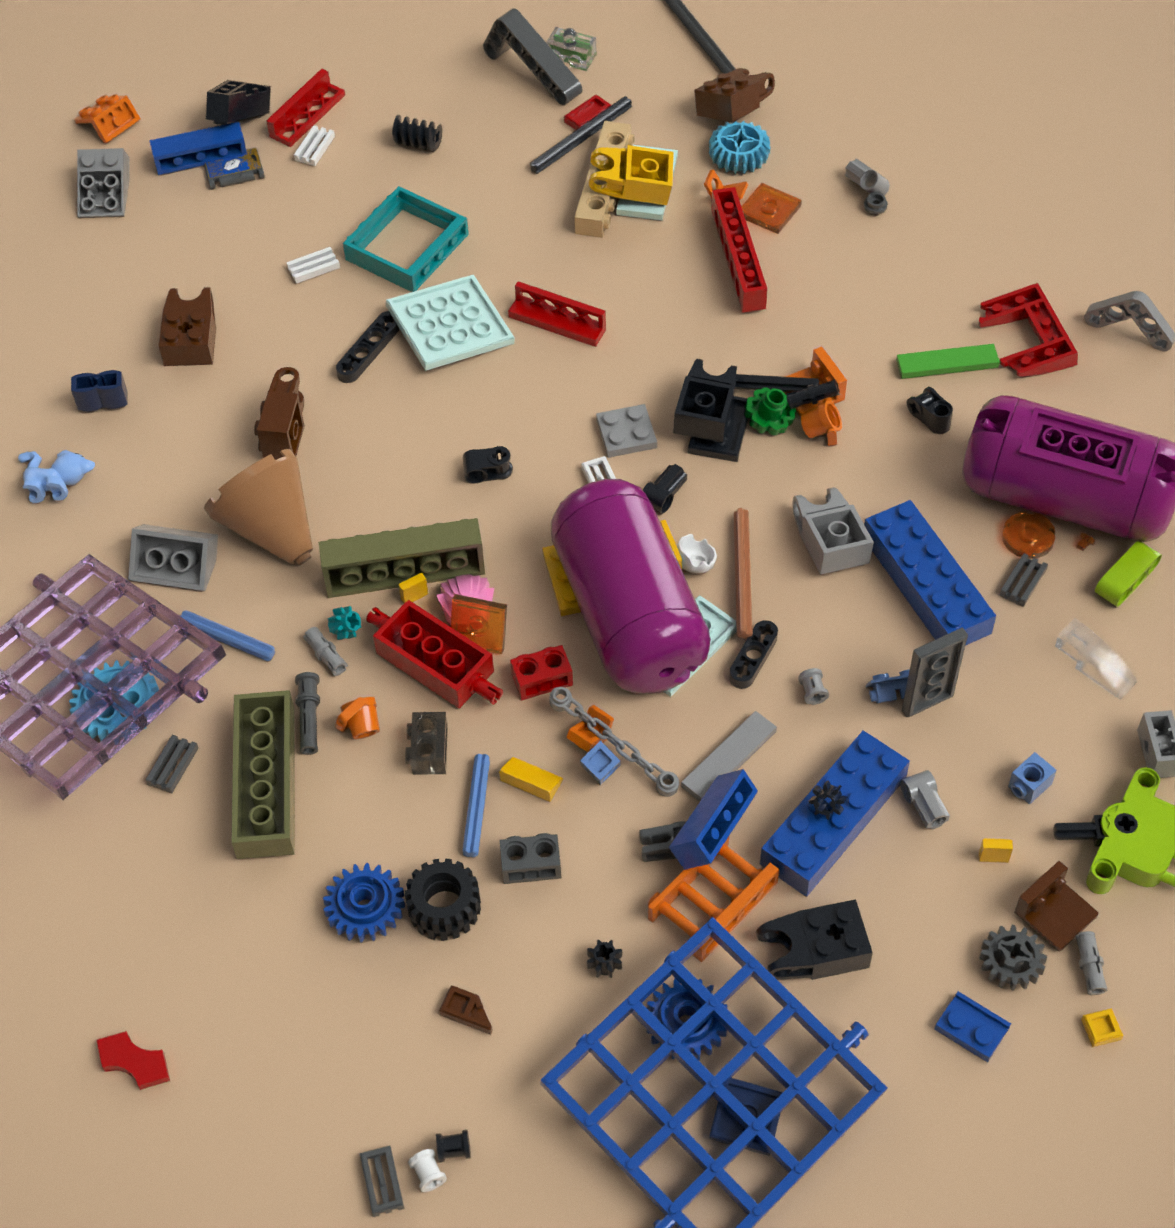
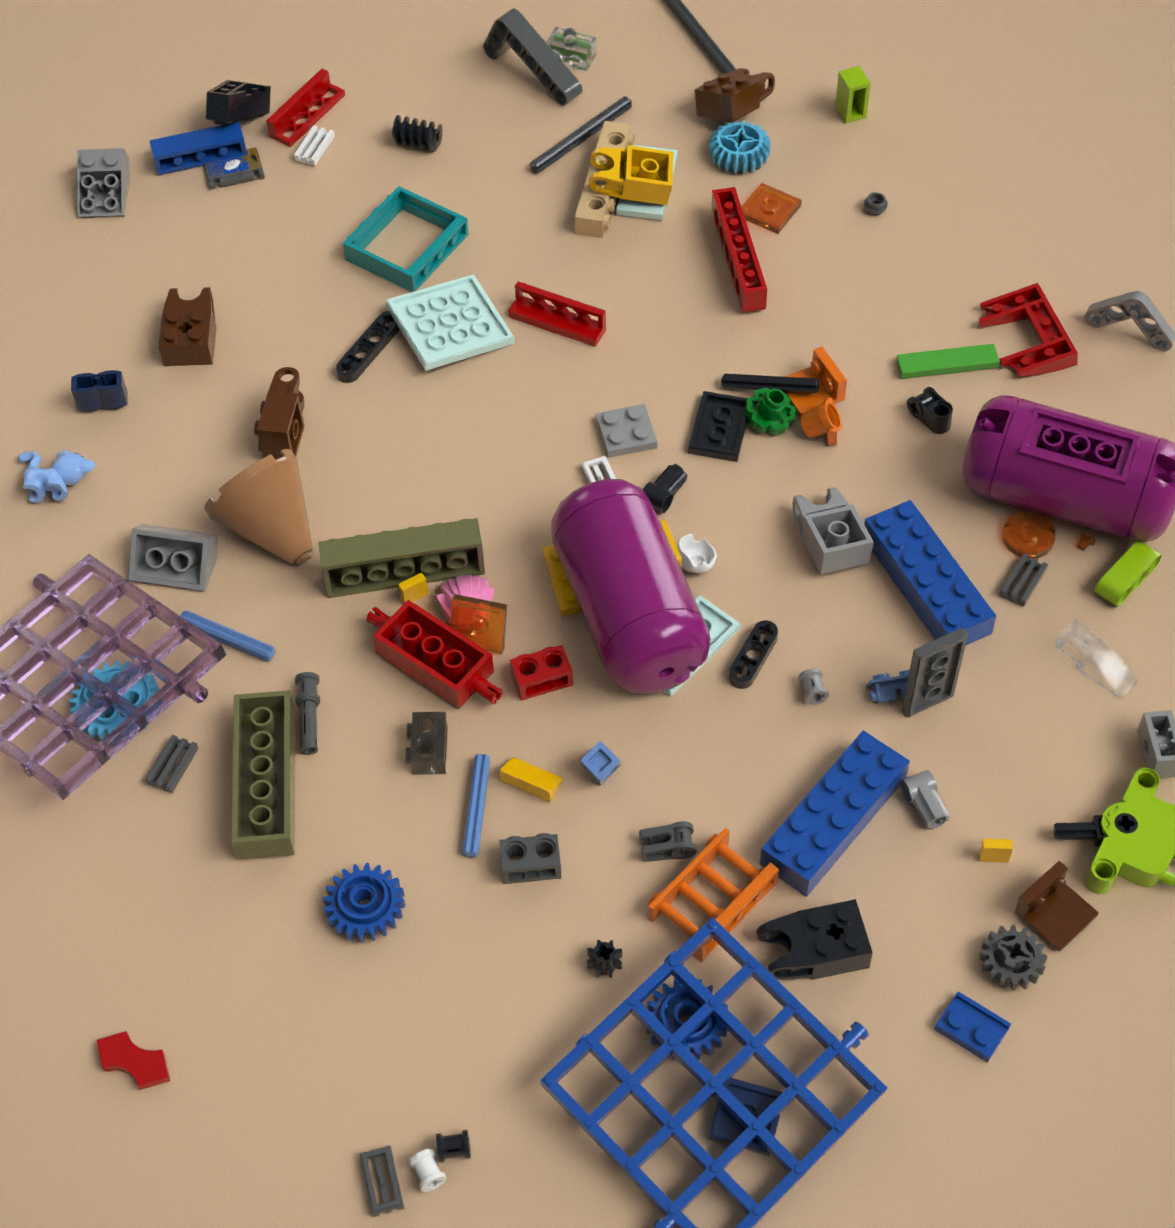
orange bracket [74,94,141,143] -> none
white tile [286,247,340,284] -> none
light grey pin [303,627,348,676] -> none
teal gear [328,606,361,640] -> none
orange piece [335,697,380,739] -> none
black tyre [405,858,481,941] -> none
reddish brown tile [439,985,493,1035] -> none
black piece [463,446,513,483] -> none
light grey piece [549,687,679,797] -> none
red tile [564,94,611,130] -> none
orange bracket [566,705,614,752] -> none
blue brick [669,769,758,870] -> none
black brick [673,359,737,443] -> none
light grey tile [681,711,777,801] -> none
orange bracket [704,169,748,200] -> none
nougat axle [734,508,753,640] -> none
black pin [787,379,840,409] -> none
black gear [809,780,847,820] -> none
light grey piece [845,158,890,196] -> none
medium blue brick [1008,752,1057,804] -> none
light grey pin [1076,931,1108,995] -> none
yellow tile [1081,1008,1123,1047] -> none
none -> lime brick [835,66,871,123]

